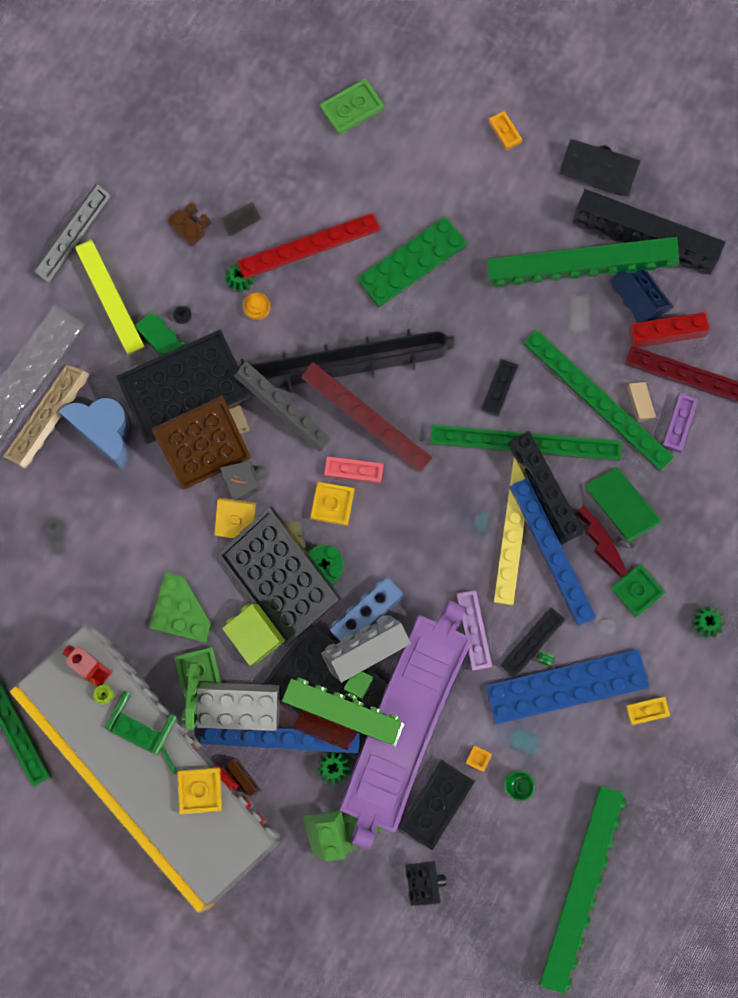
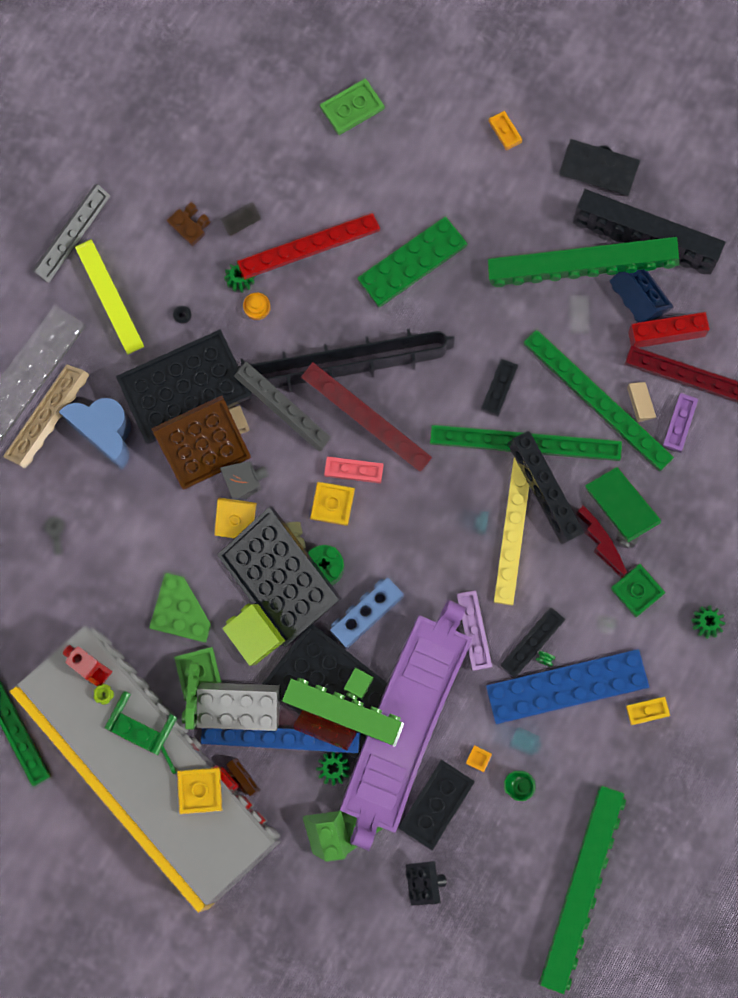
green brick [135,312,186,356] -> none
light grey brick [321,615,411,682] -> none
blue plate [509,478,596,627] -> none

